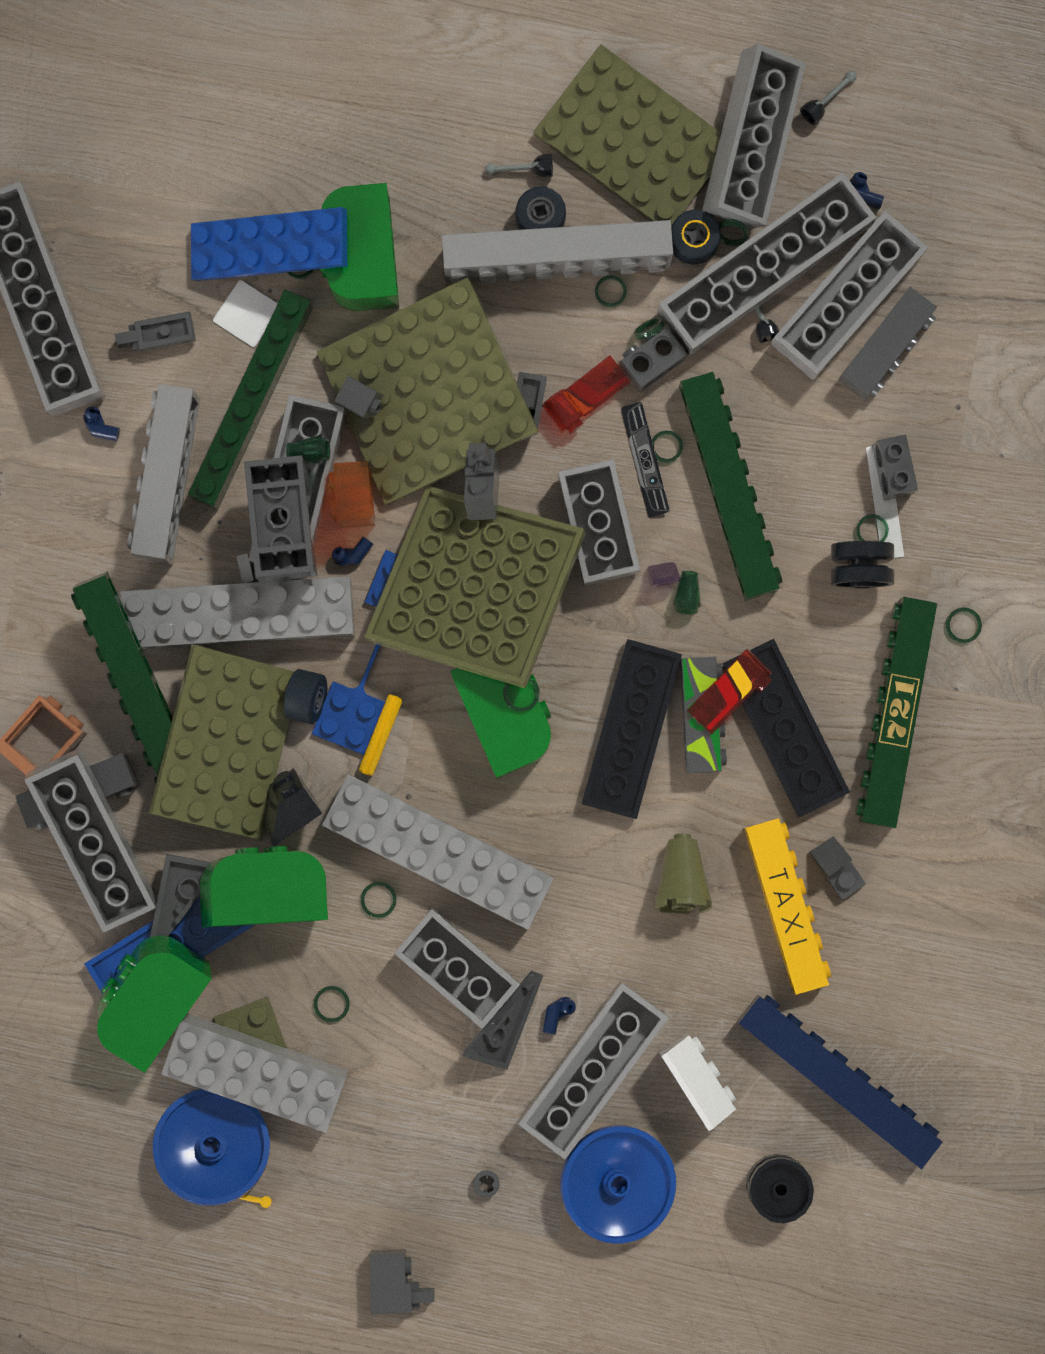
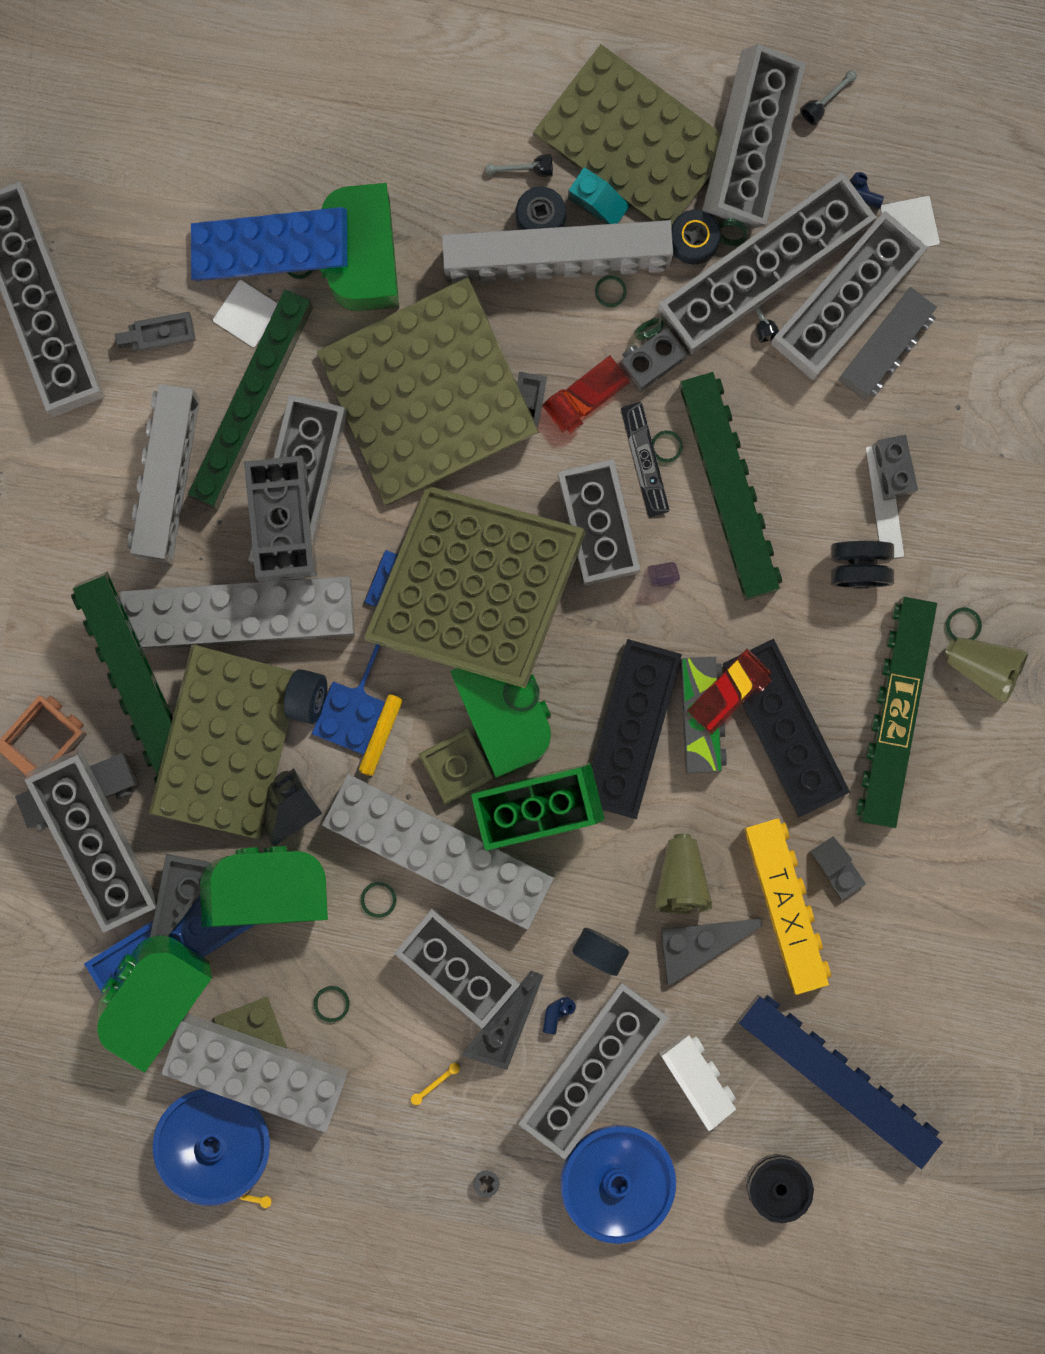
dark blue arm [83,406,120,441] -> none
light grey tile [237,553,256,583] -> none
clear green cone [286,435,330,464] -> none
clear orange brick [329,461,375,528] -> none
dark blue arm [331,536,374,566] -> none
dark grey brick [334,376,383,420] -> none
dark grey hinge [370,1249,435,1314] -> none
dark grey hinge [464,443,500,520] -> none
clear green cone [673,571,701,615] -> none
clear green piece [856,514,889,542] -> none
none -> yellow hinge [411,1063,460,1105]
none -> olive plate [418,728,495,805]
none -> green brick [471,763,605,851]
none -> teal slope [568,167,630,224]
none -> black wheel [572,928,629,976]
none -> dark grey wing [661,918,762,985]
none -> white sticker [881,196,940,247]
none -> olive cone [944,637,1029,703]

